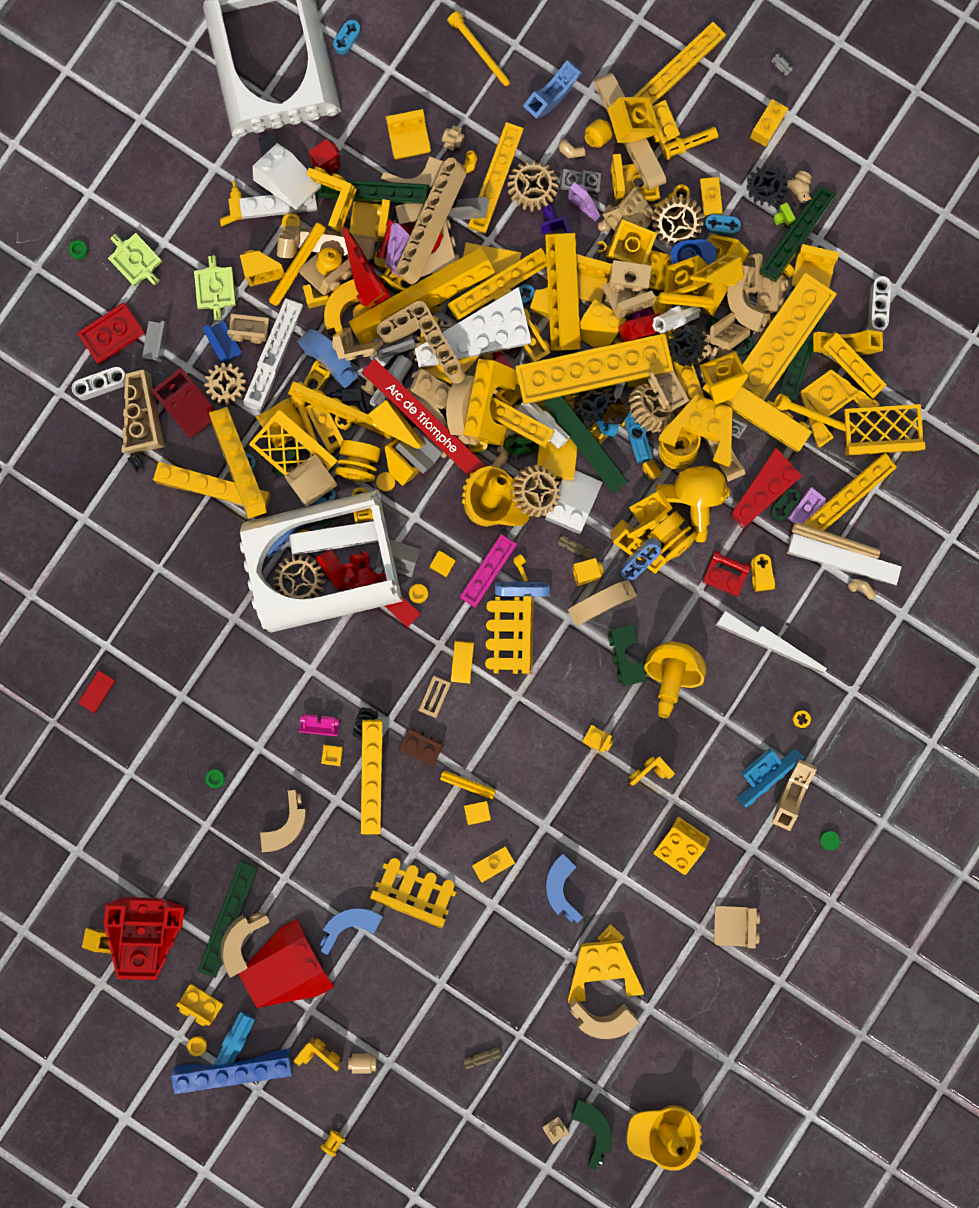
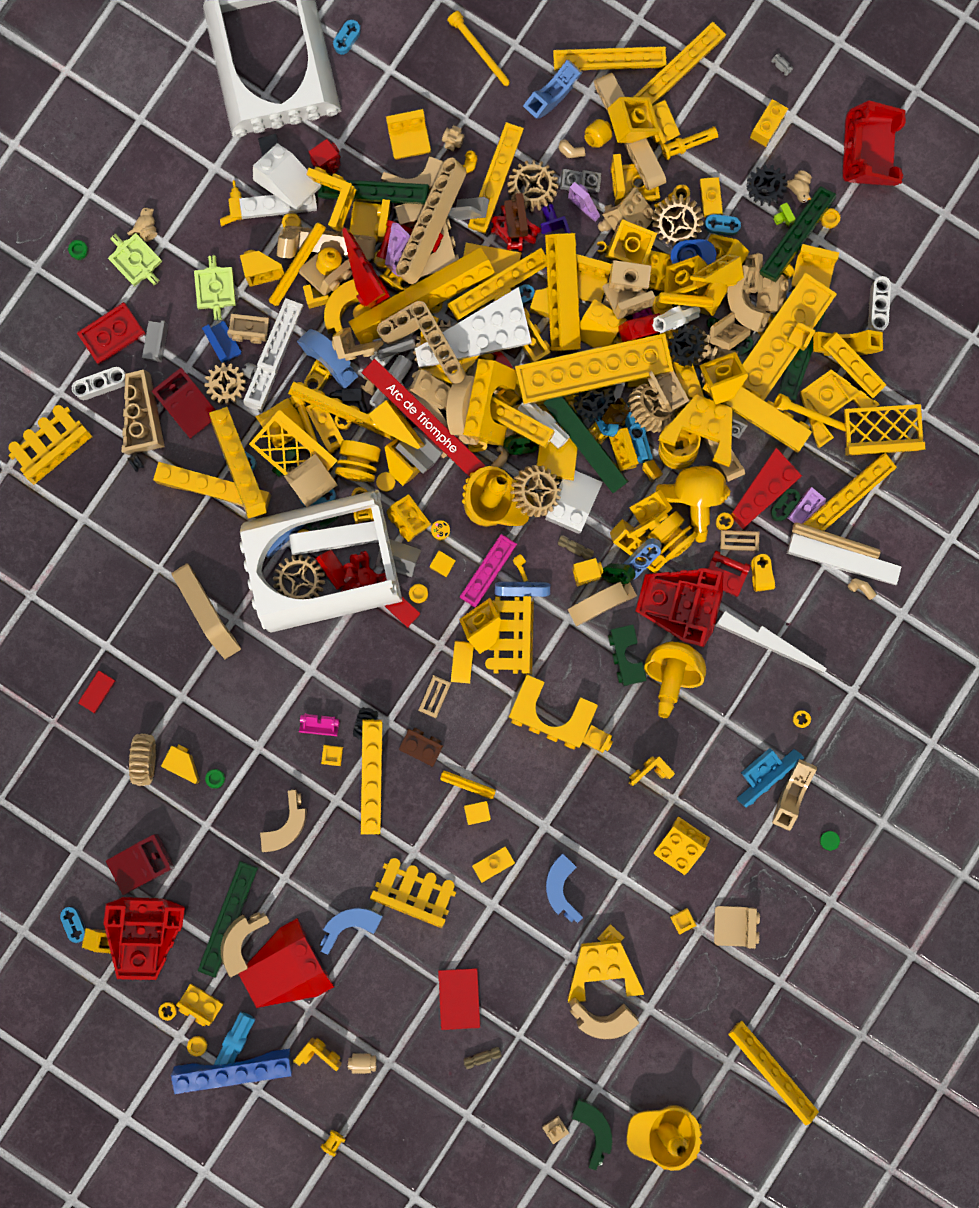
none -> yellow fence [8,405,93,485]
none -> dark azure beam [60,907,86,943]
none -> dark red slope [106,834,175,895]
none -> tan animal [127,208,157,242]
none -> tan gear [129,734,156,786]
none -> yellow bush [158,1002,177,1020]
none -> yellow slope [161,744,200,784]
none -> tan beam [171,563,241,659]
none -> light grey hinge [242,363,258,379]
none -> yellow bracket [386,494,431,542]
none -> yellow tile [431,520,450,540]
none -> red tile [438,968,480,1030]
none -> yellow slope [459,598,501,654]
none -> red piece [491,205,541,251]
none -> reddish brown bracket [504,193,528,238]
none -> yellow arch [508,675,598,750]
none -> yellow plate [553,47,666,71]
none -> dark green beam [602,563,636,584]
none -> yellow bracket [609,428,639,471]
none -> red wedge [636,568,723,647]
none -> yellow tile [670,908,697,935]
none -> yellow bush [715,513,734,530]
none -> tan tile [720,530,759,551]
none -> yellow plate [728,1021,819,1126]
none -> yellow panel [787,322,815,351]
none -> yellow tile [820,208,840,229]
none -> red windscreen [843,100,906,186]

